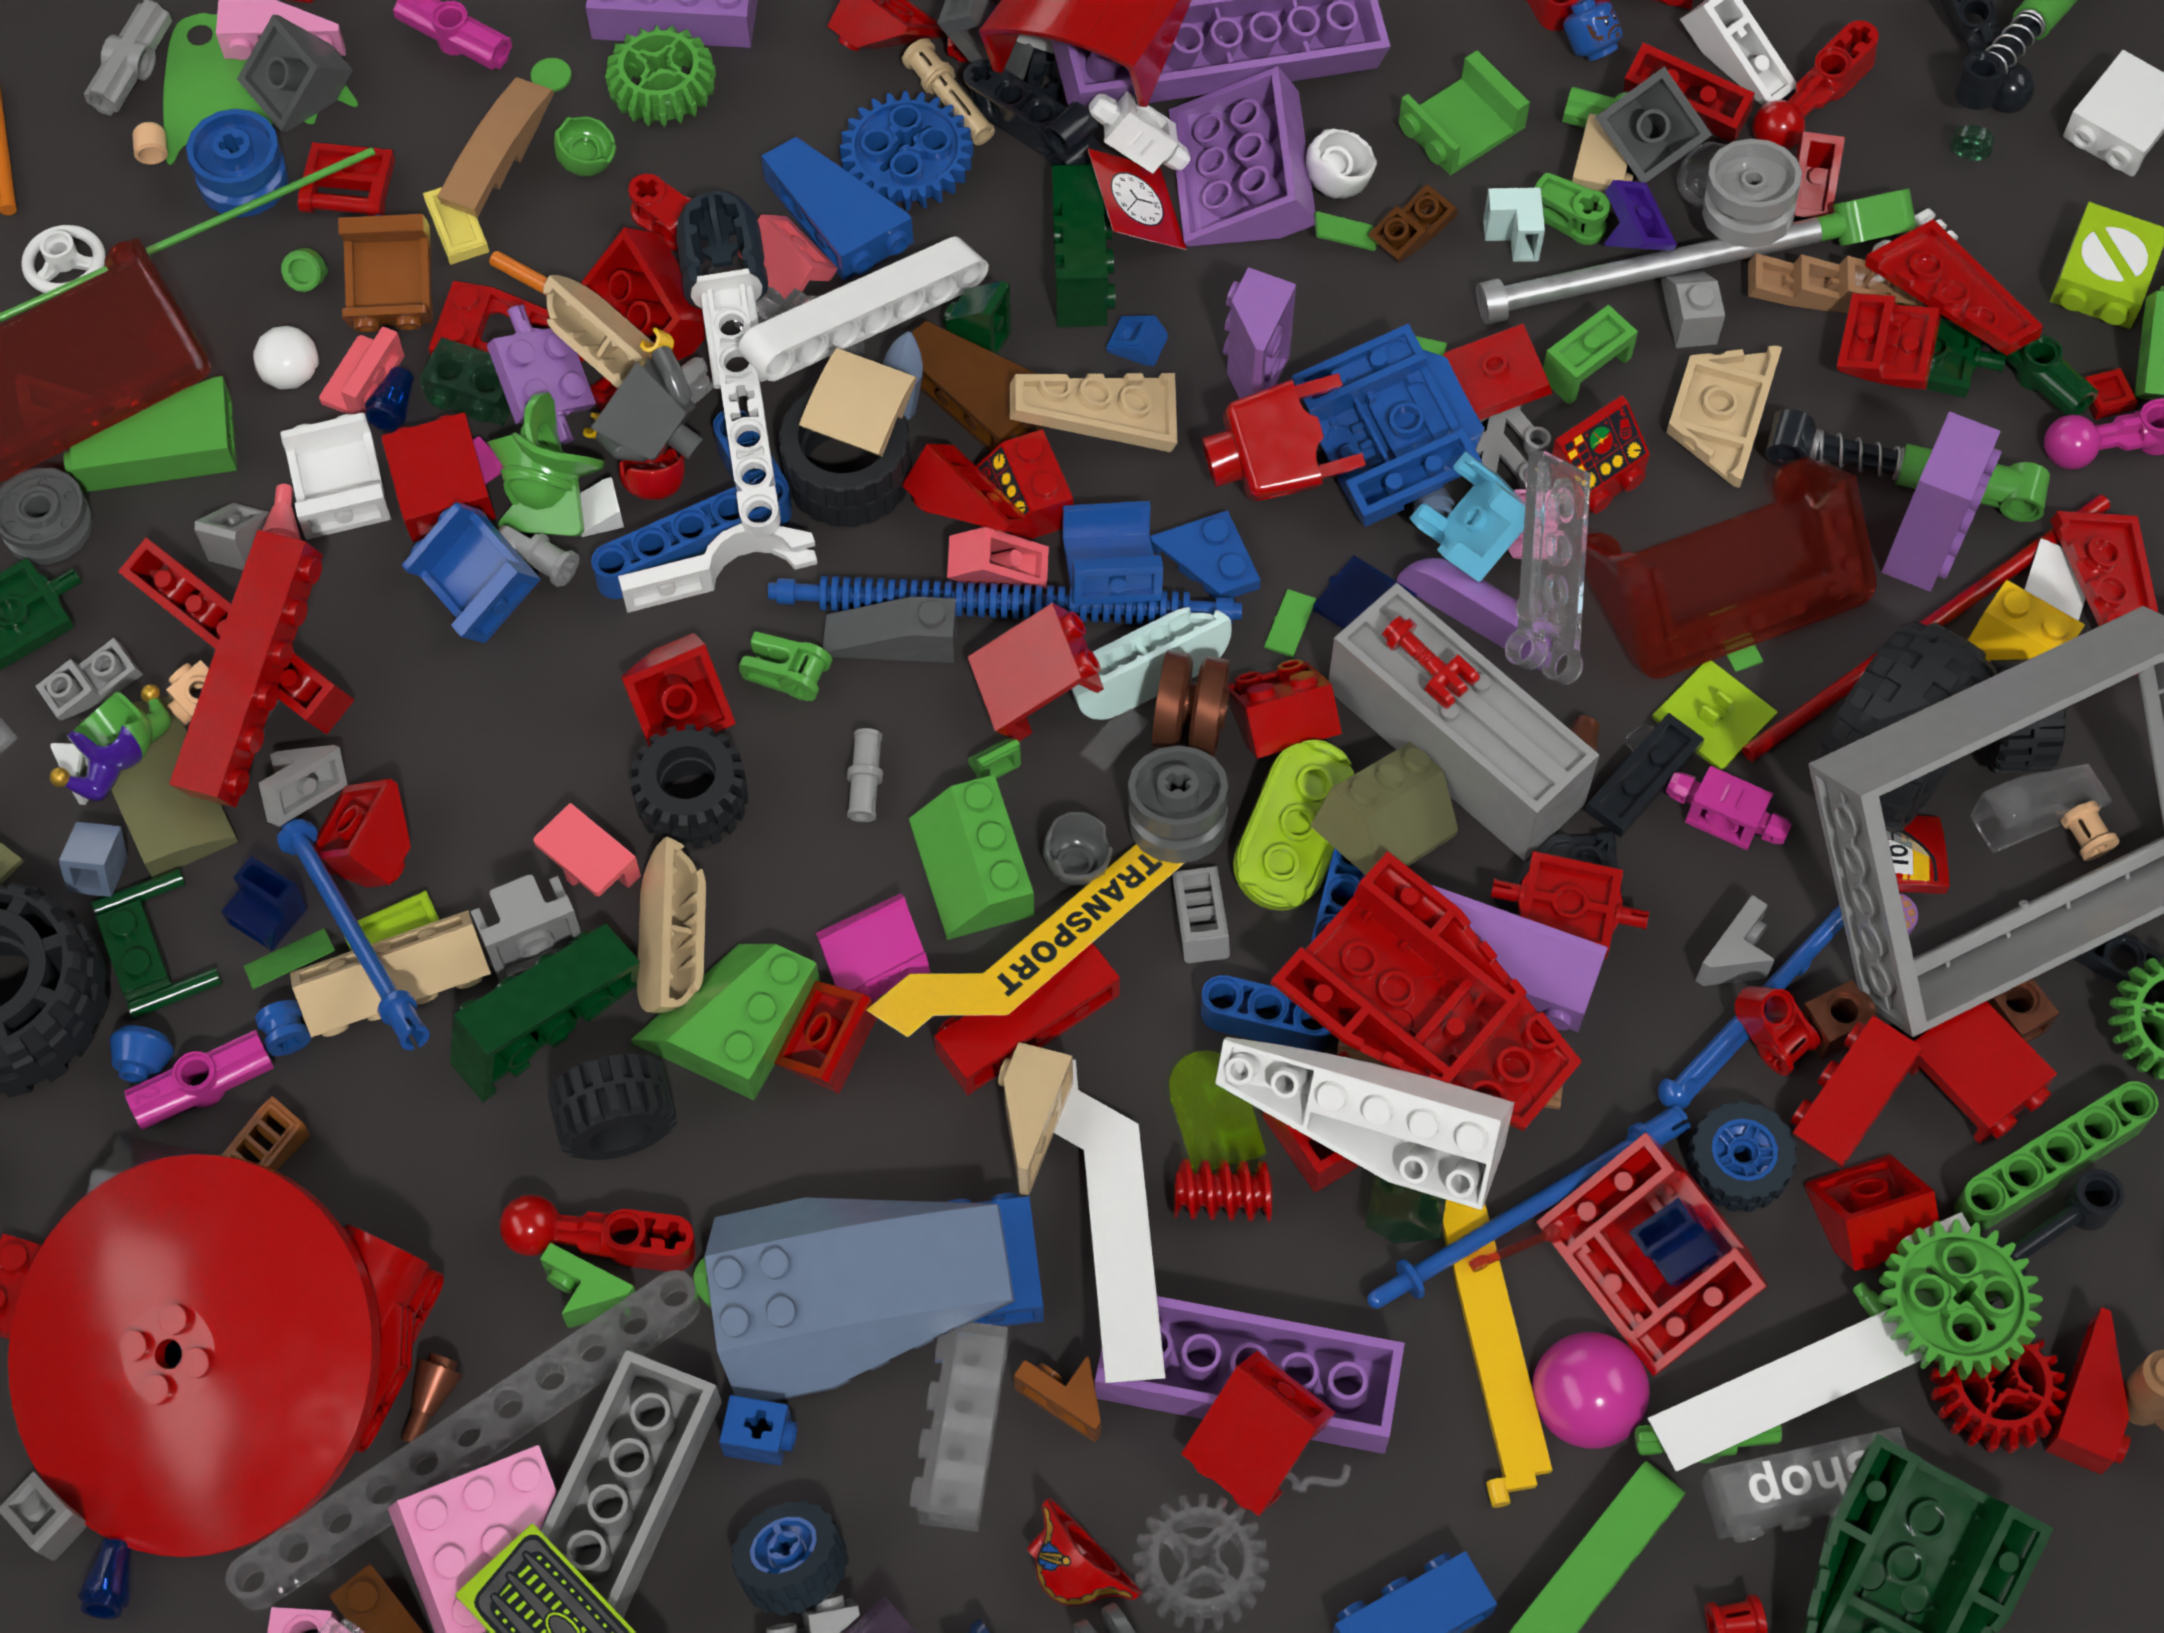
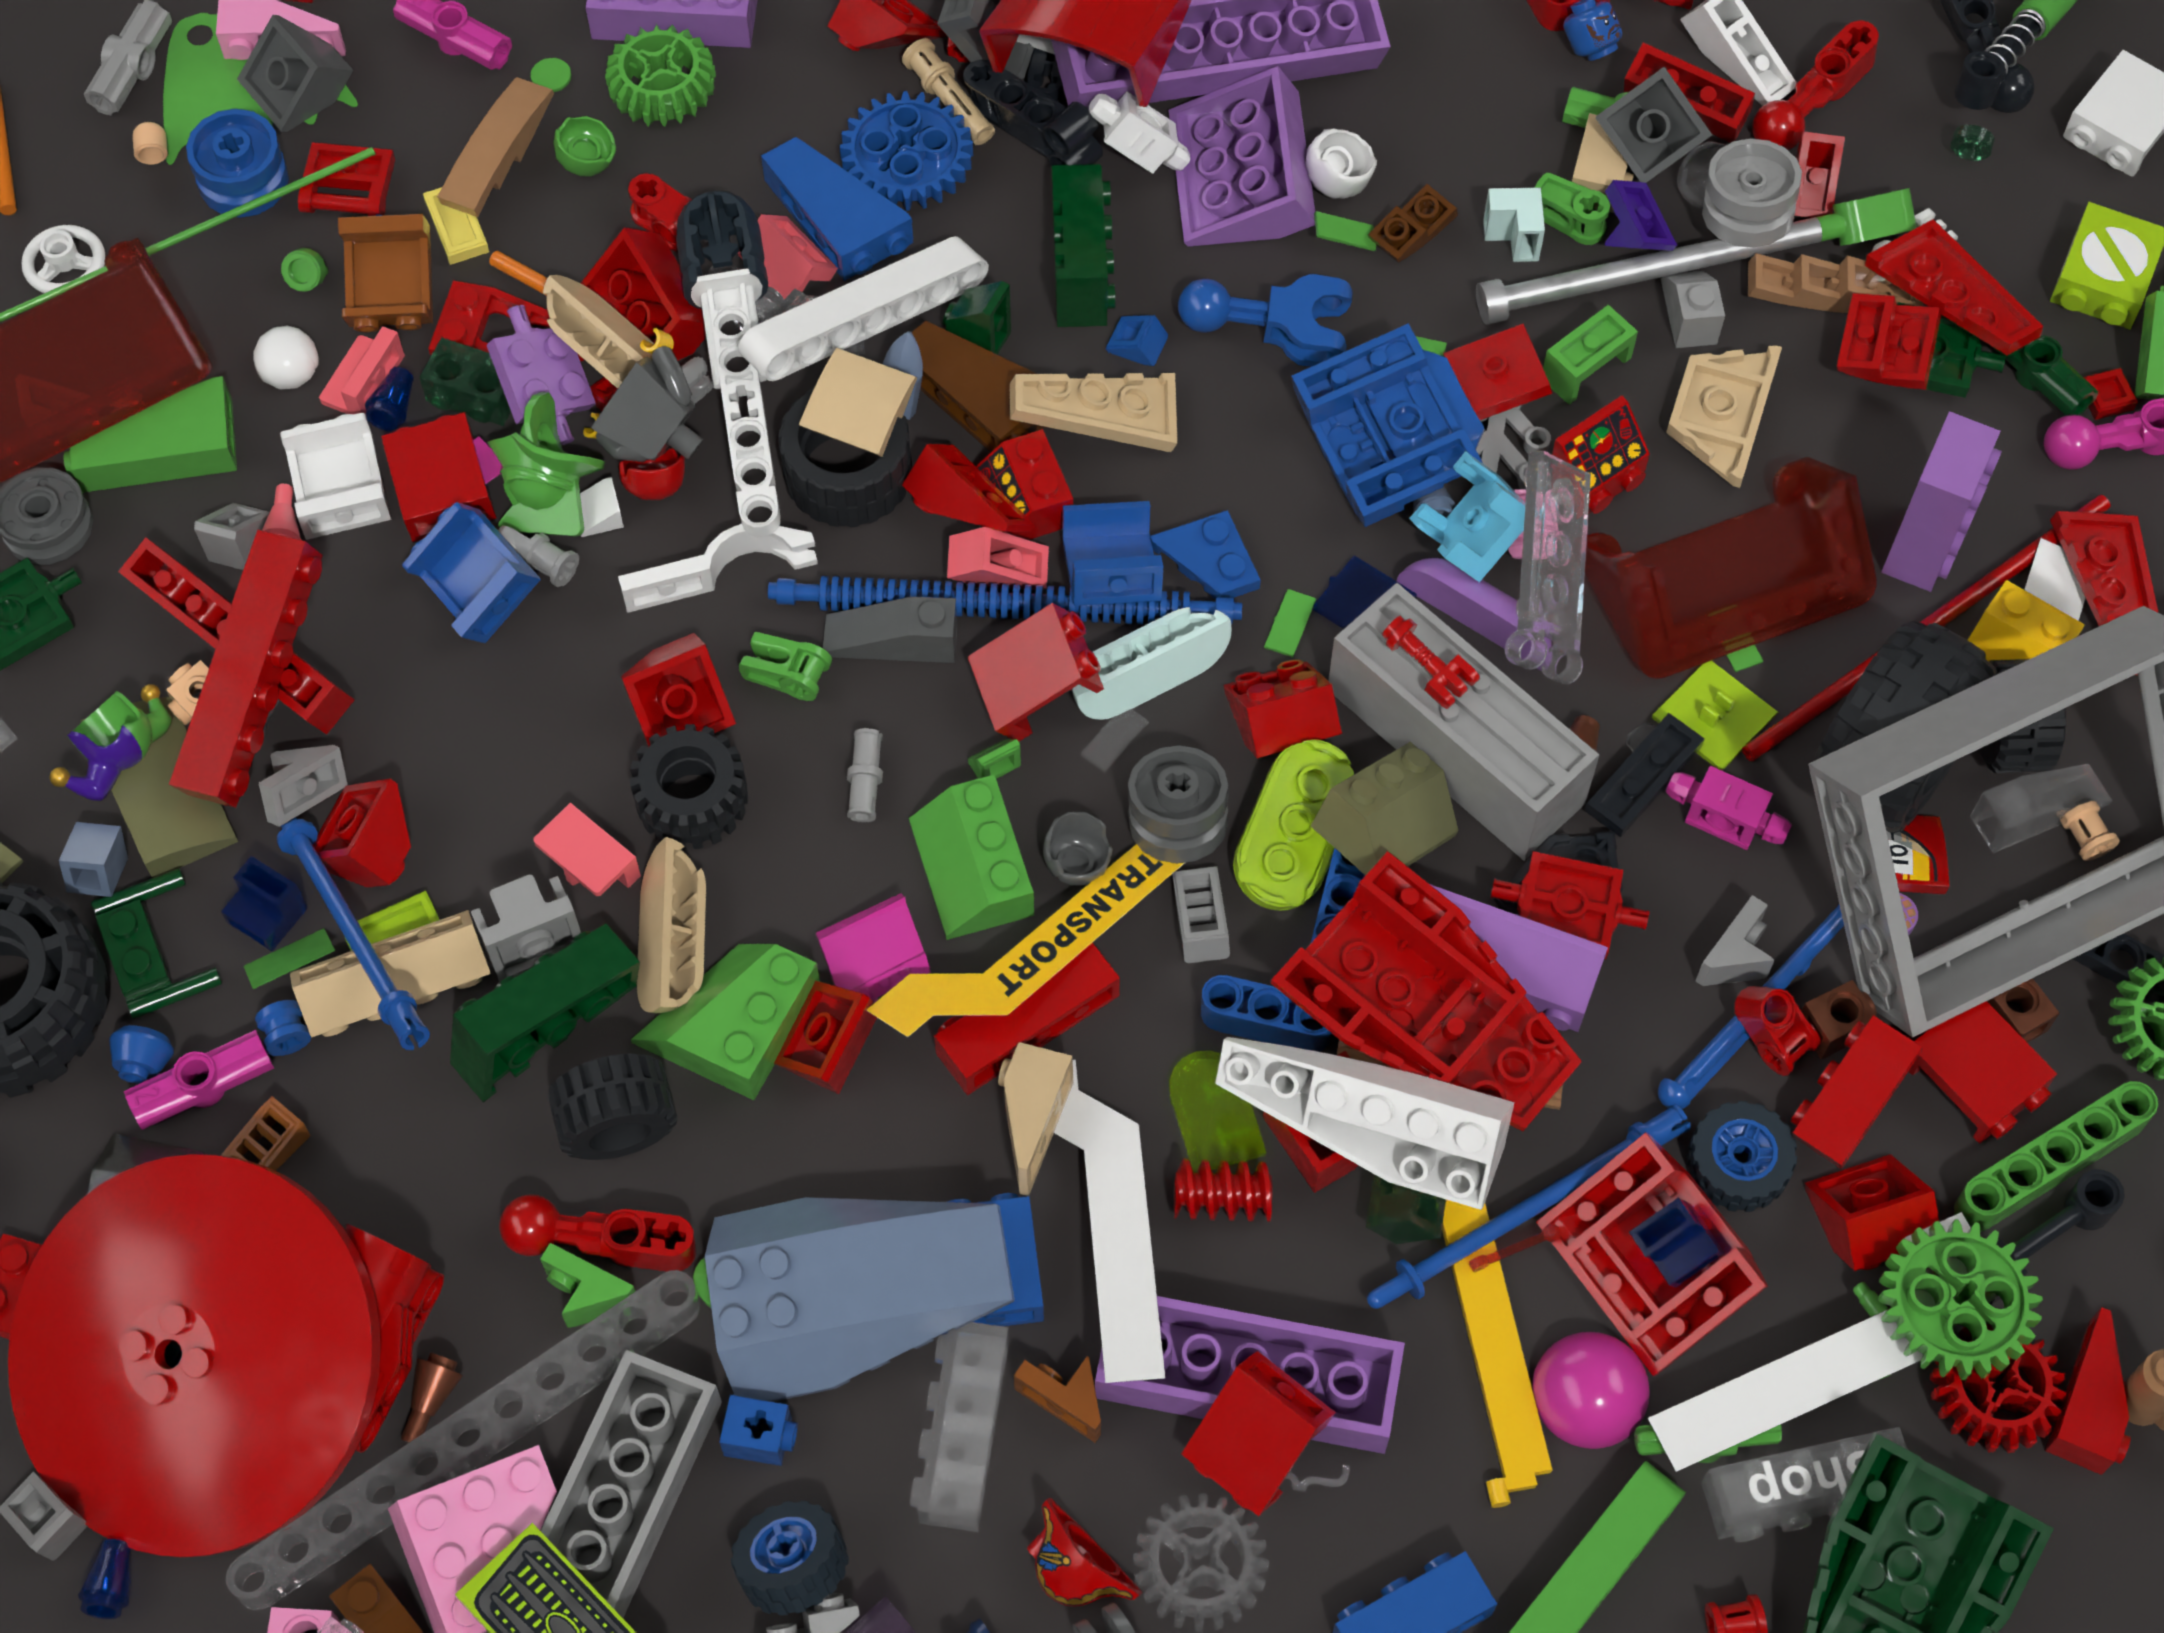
light grey slope [35,637,143,720] -> none
white slope [50,743,89,805] -> none
blue beam [591,410,792,599] -> none
red sticker [1088,148,1187,250] -> none
copper wheel [1152,650,1230,757] -> none
red piece [1202,373,1366,502] -> none
medium lavender slope [1223,267,1296,399] -> none
bright green panel [1399,50,1530,176] -> none
piece [1765,409,2050,522] -> none
none -> blue piece [1178,274,1353,367]

